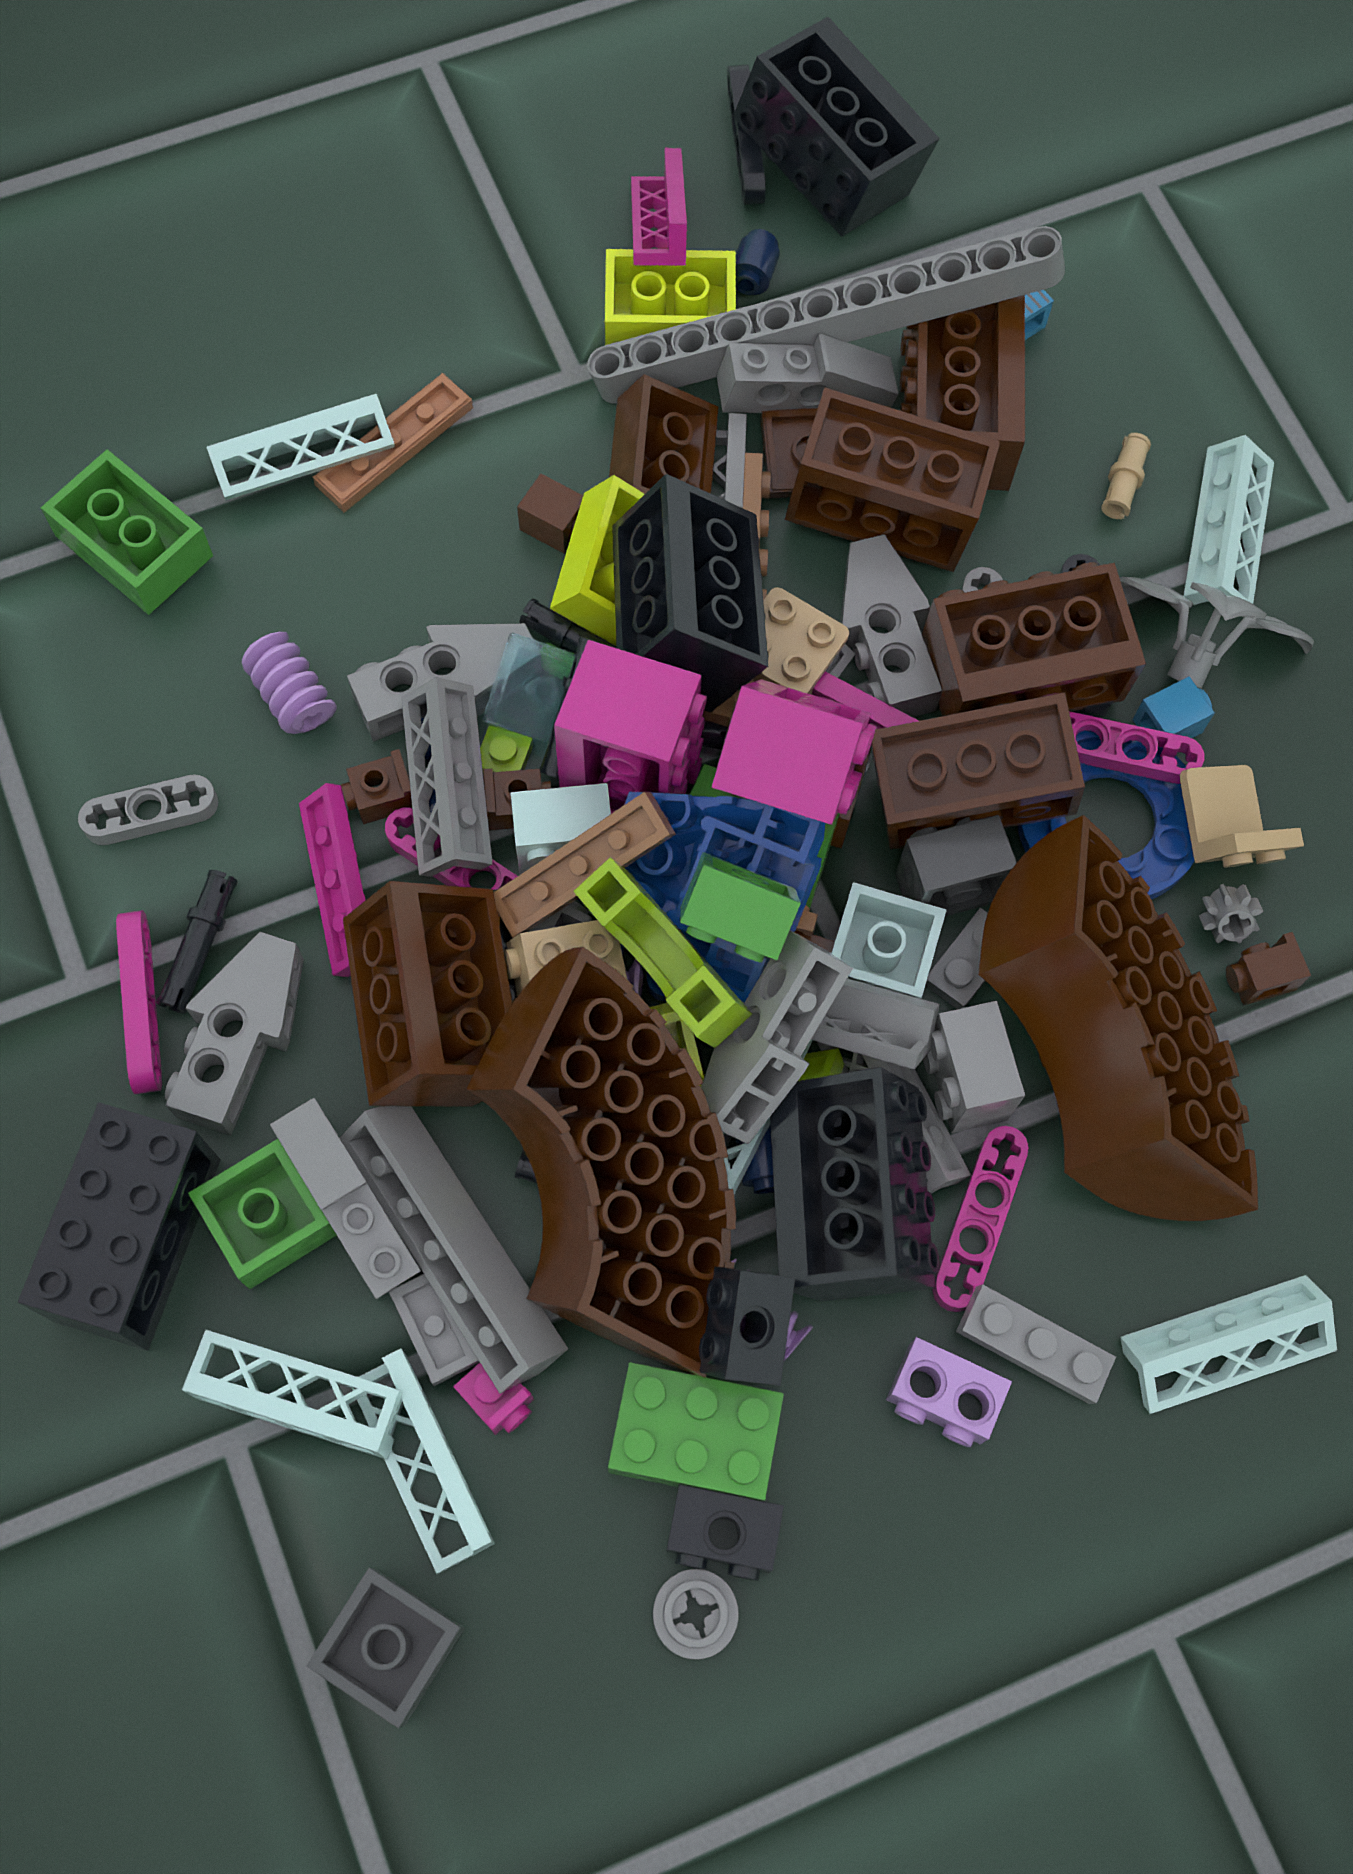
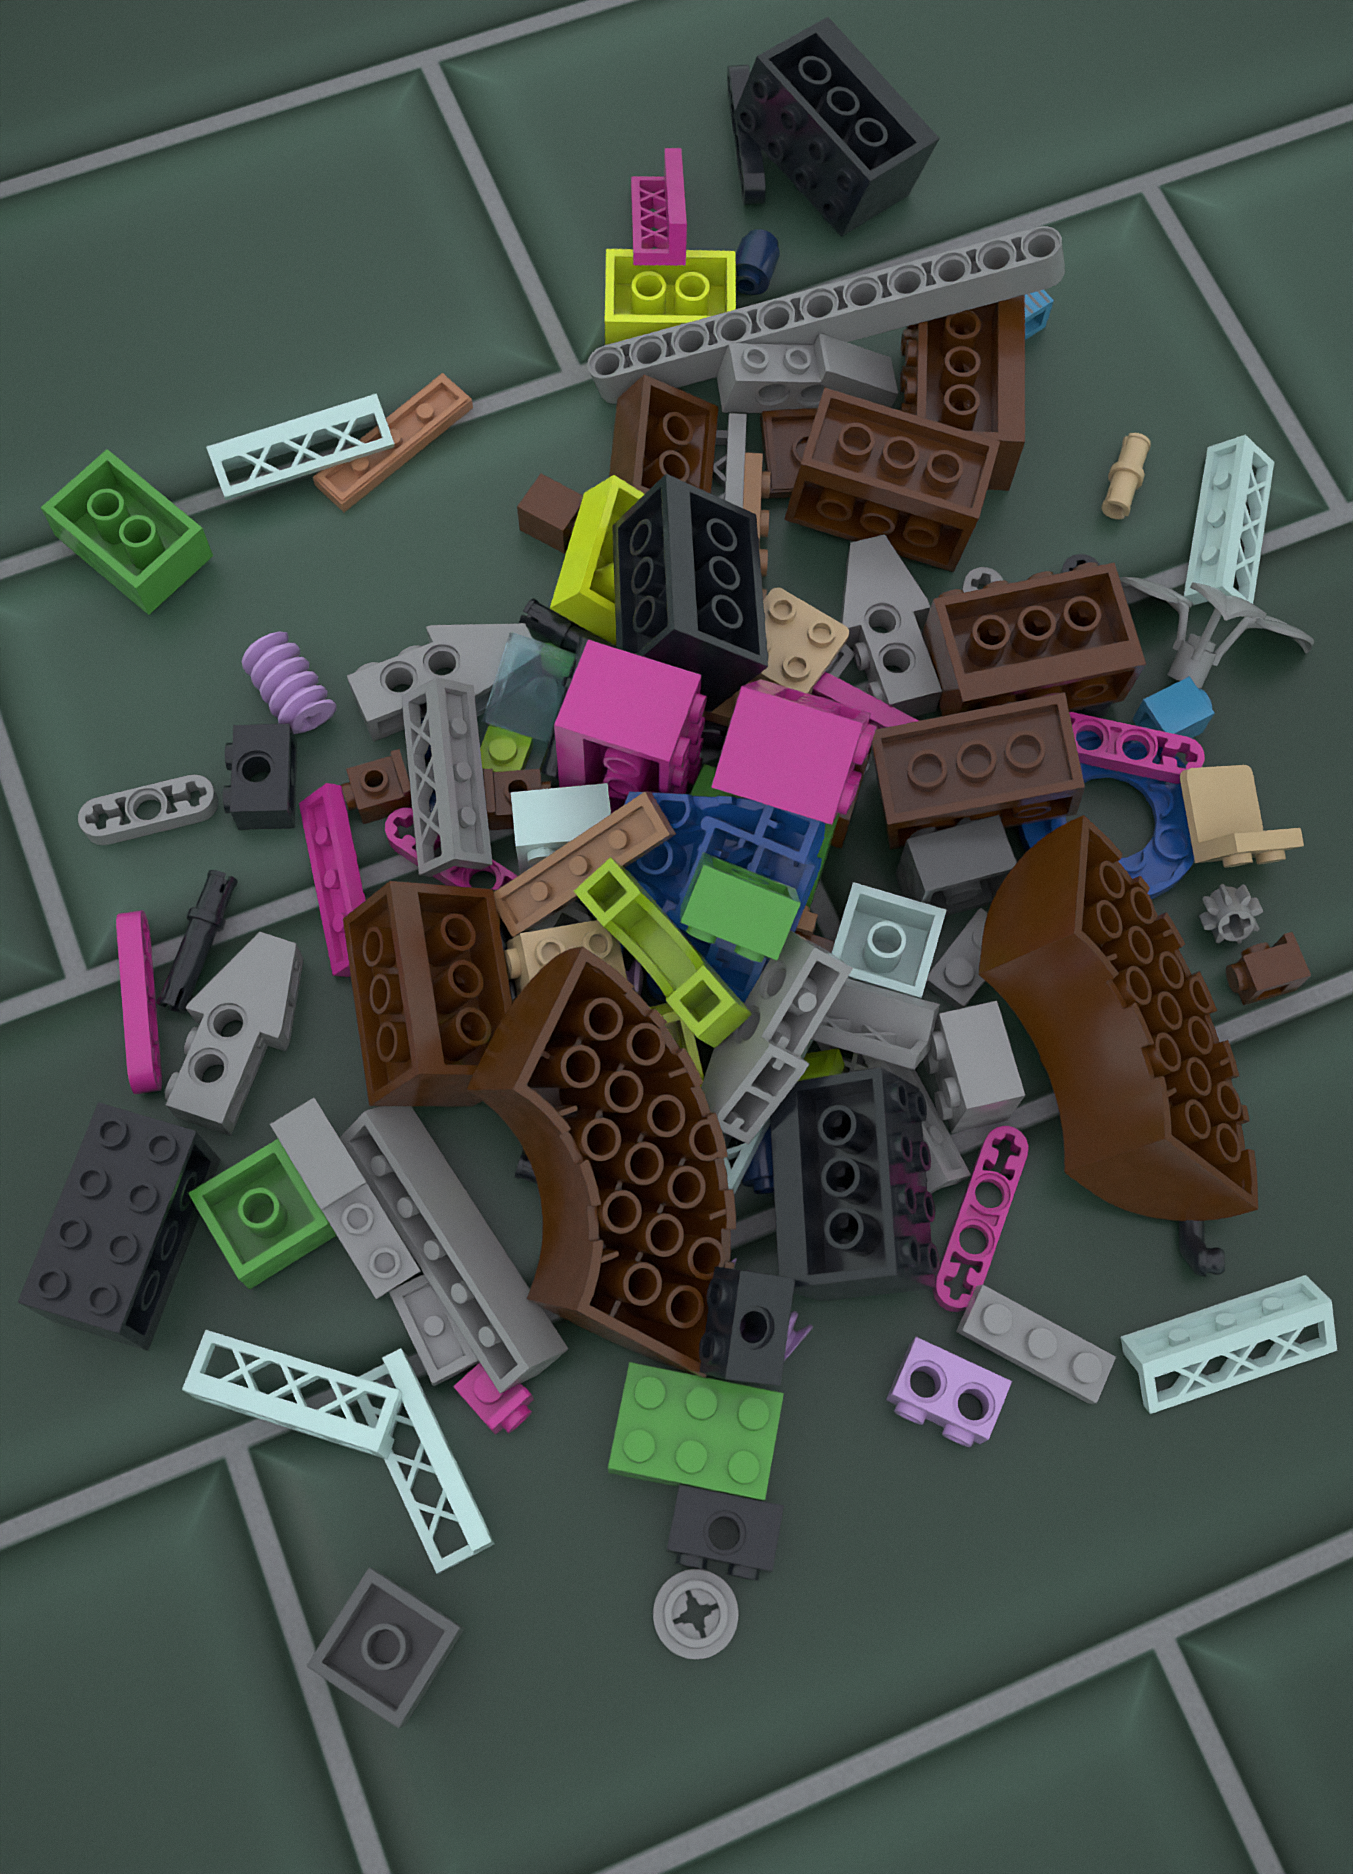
none -> black brick [223,724,297,830]
none -> black arm [1179,1220,1225,1277]

